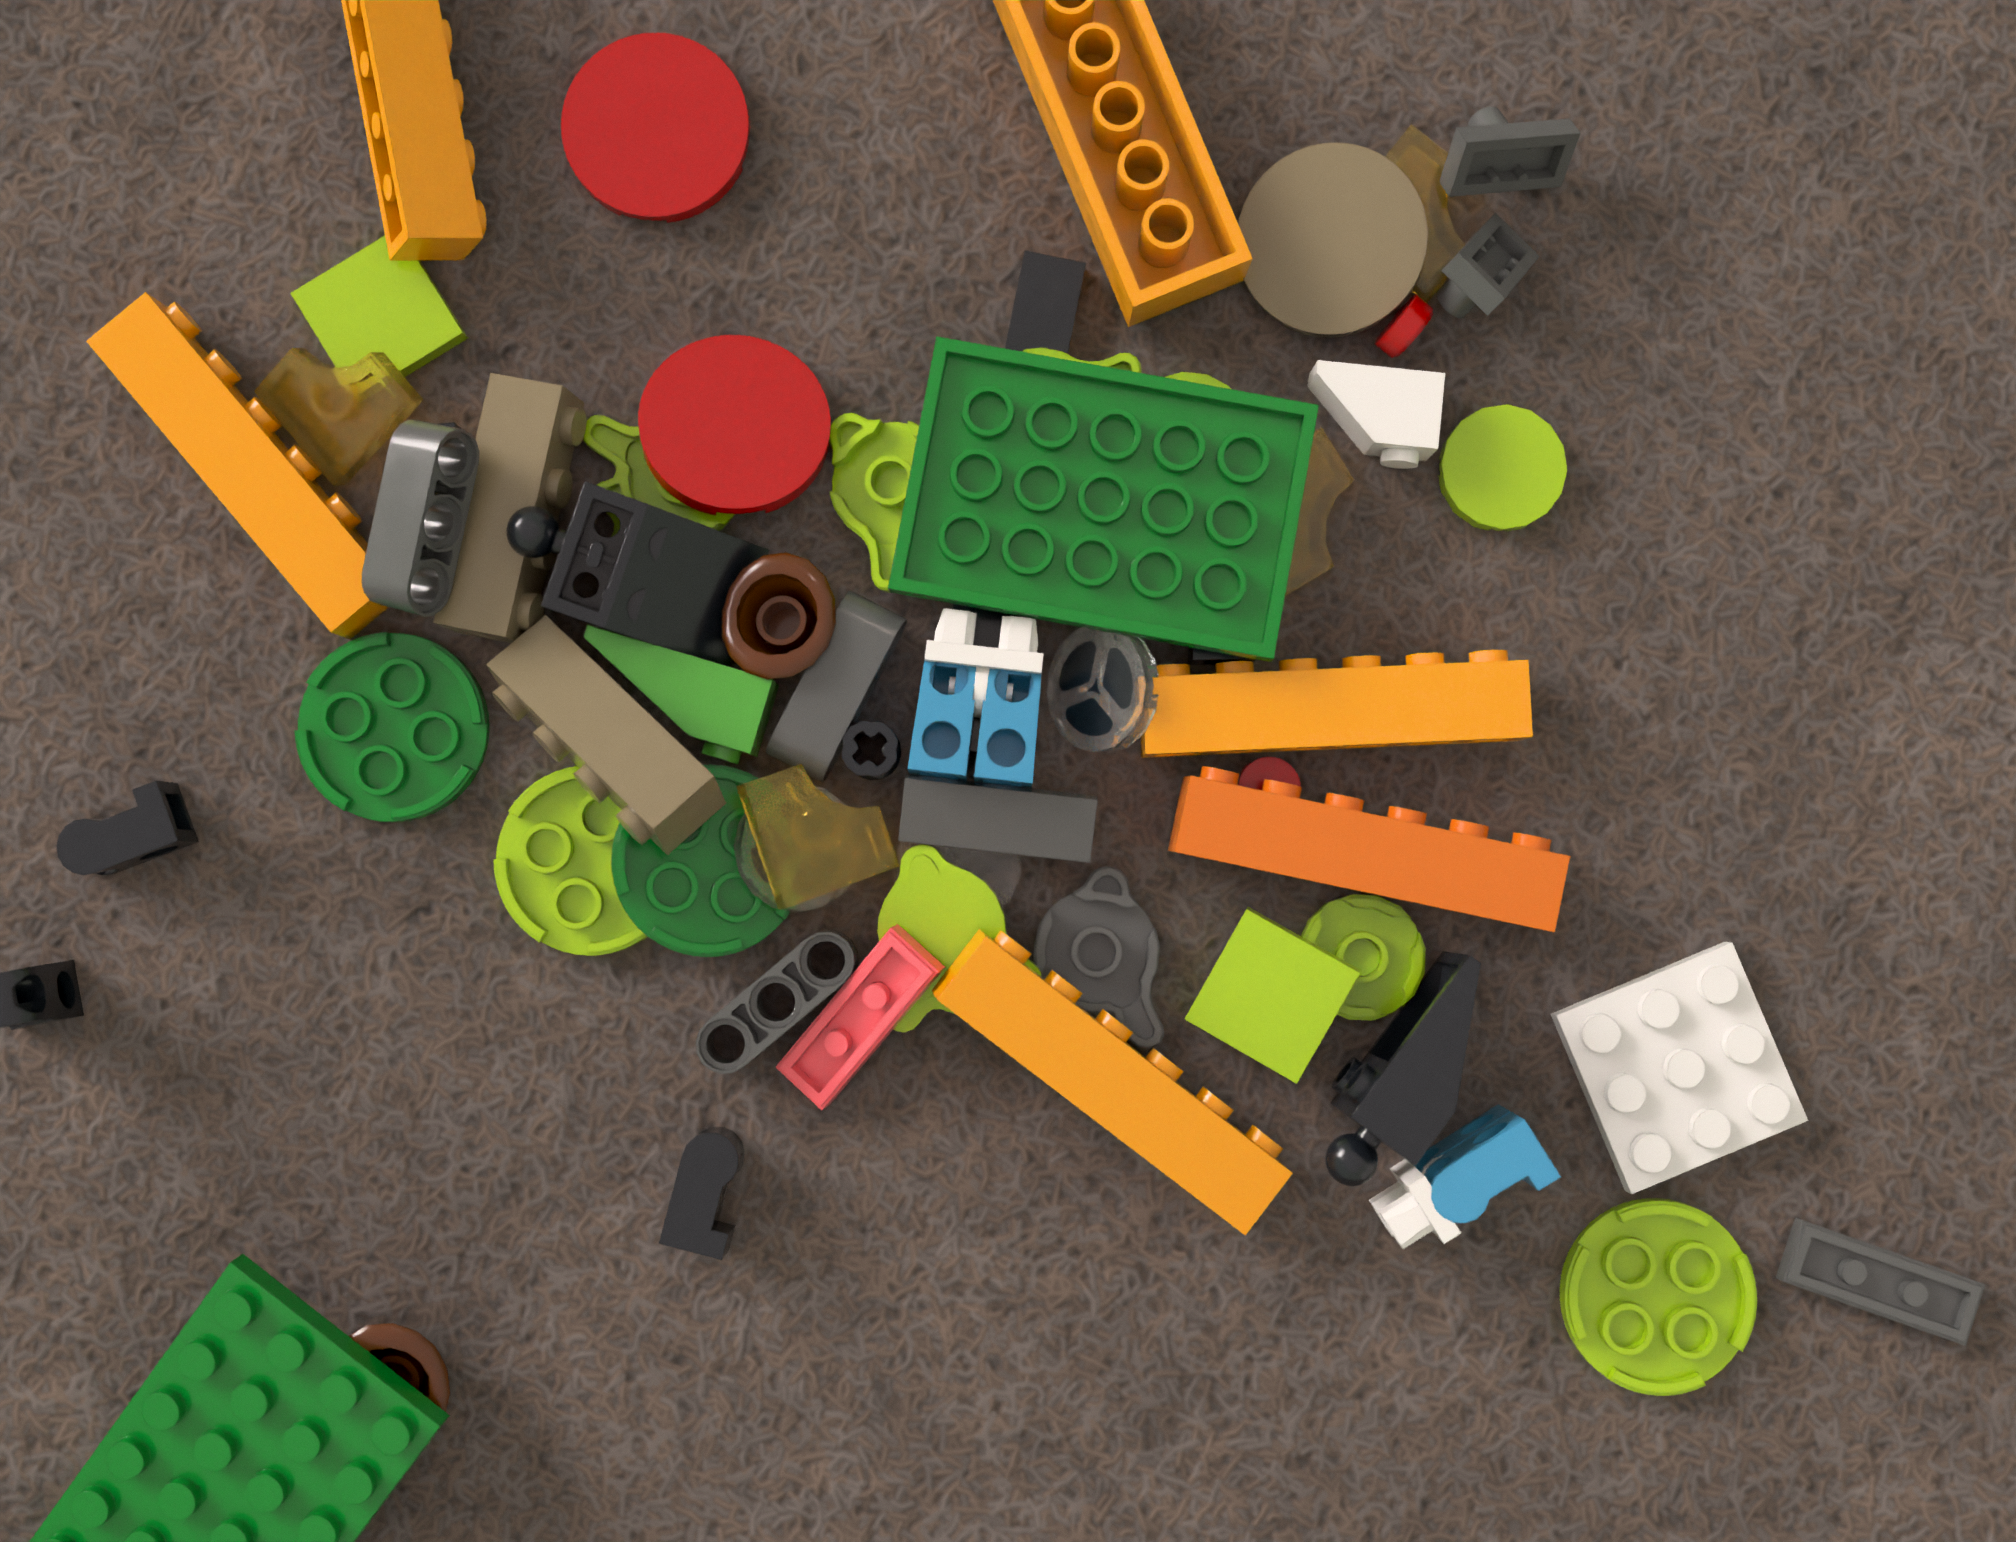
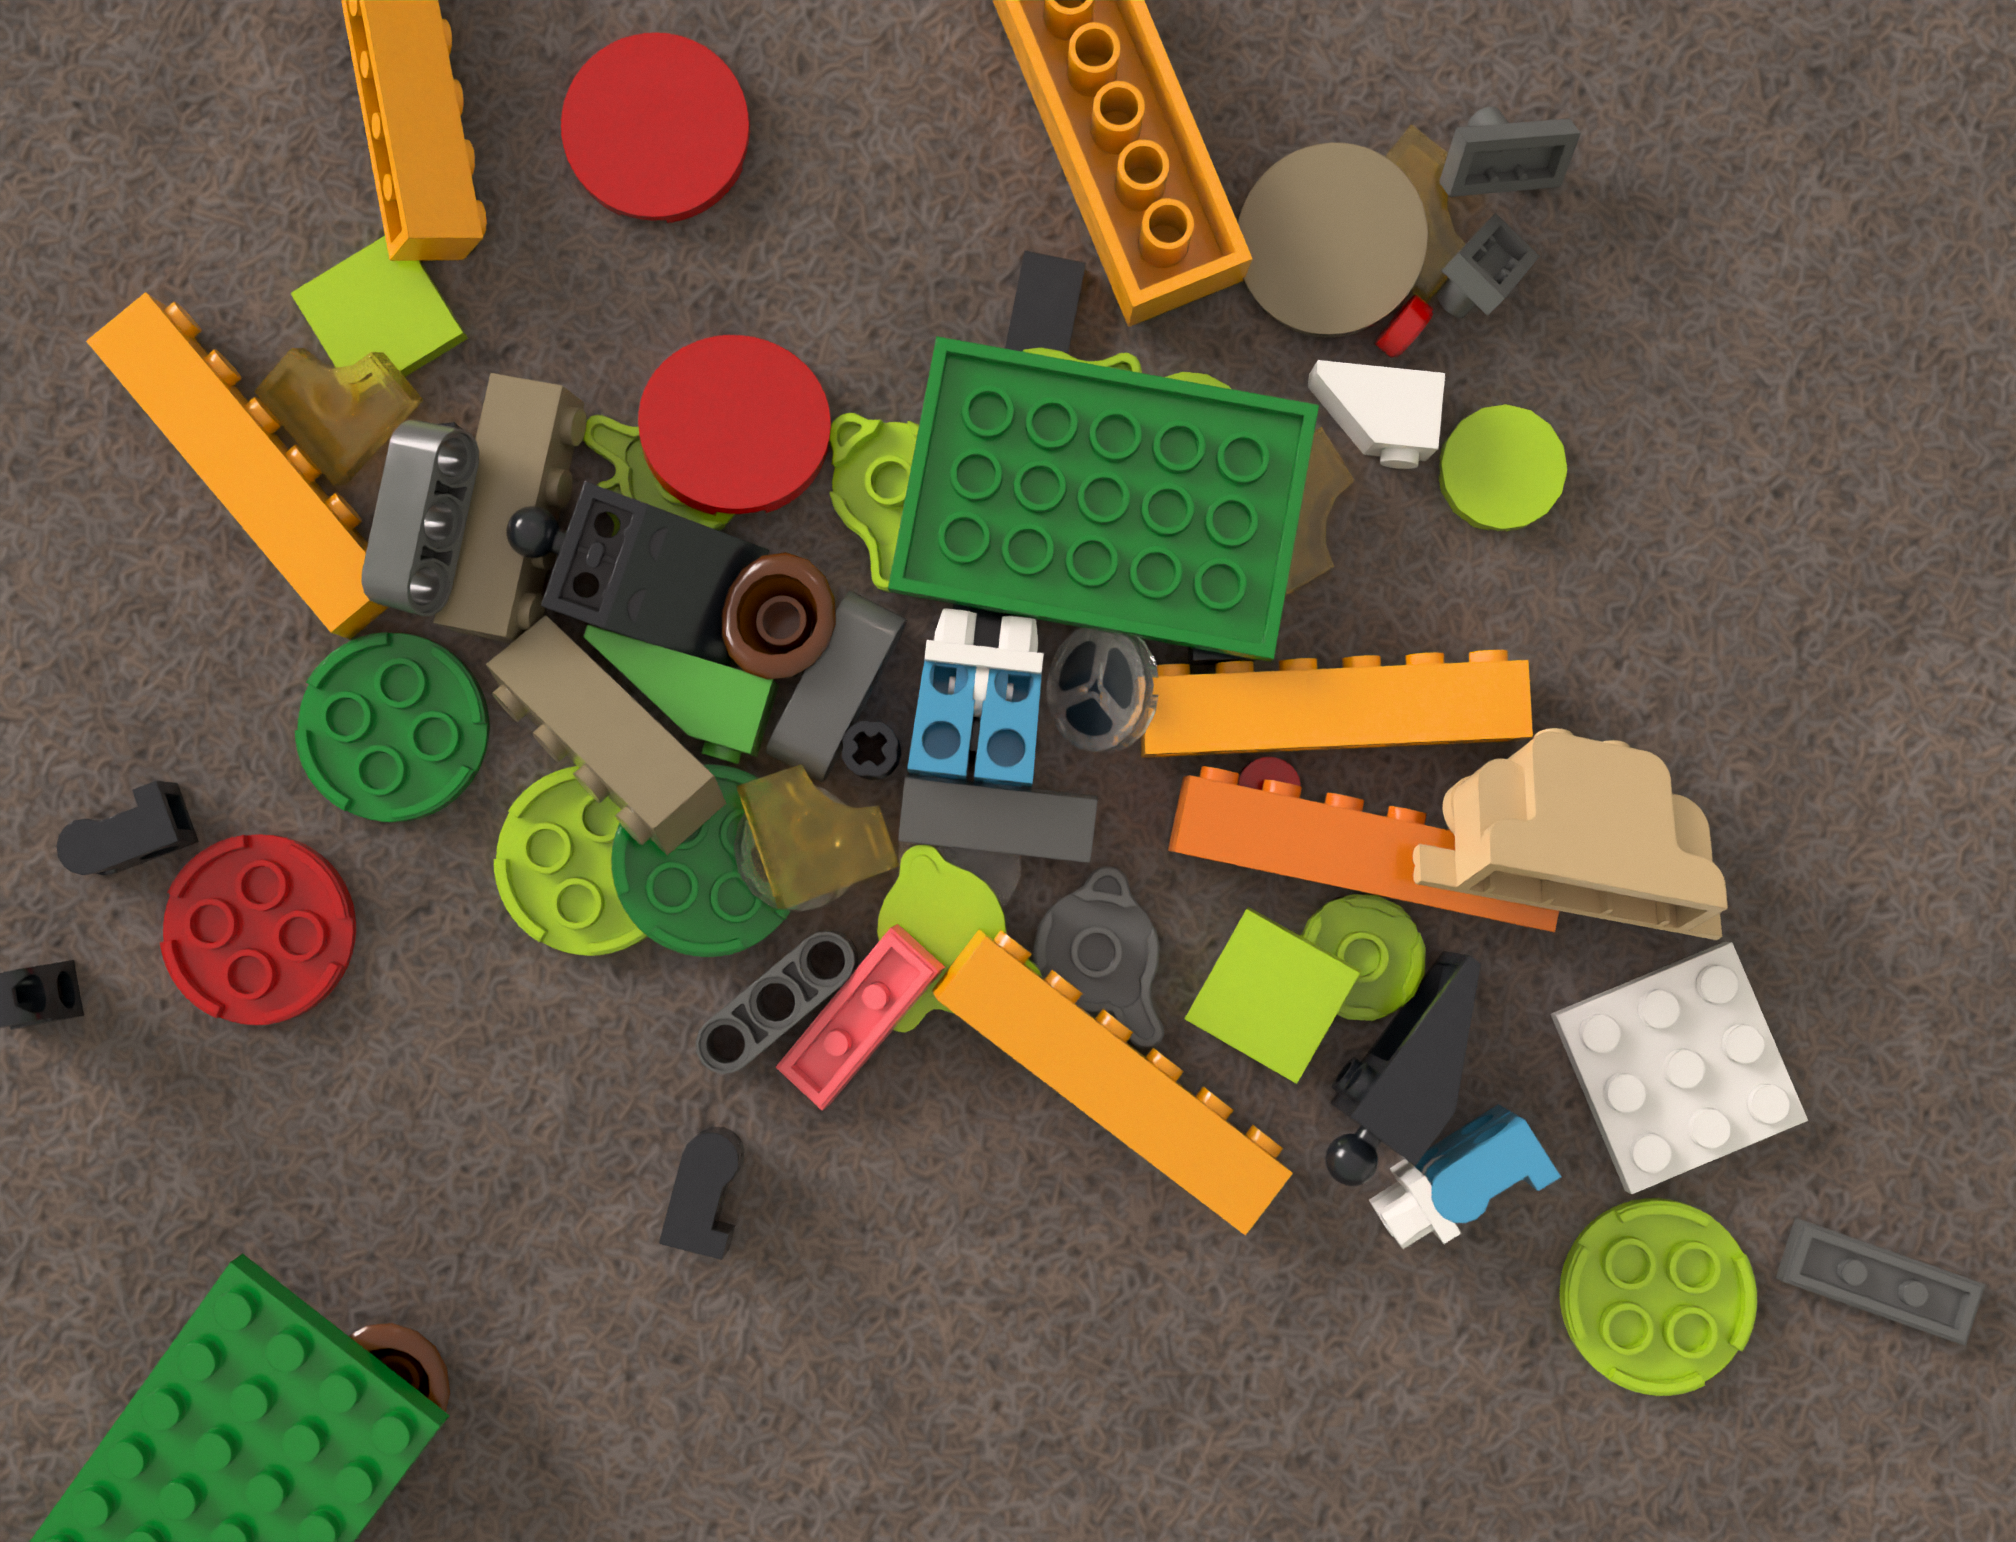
none -> red tile [160,834,356,1025]
none -> tan brick [1413,728,1728,940]

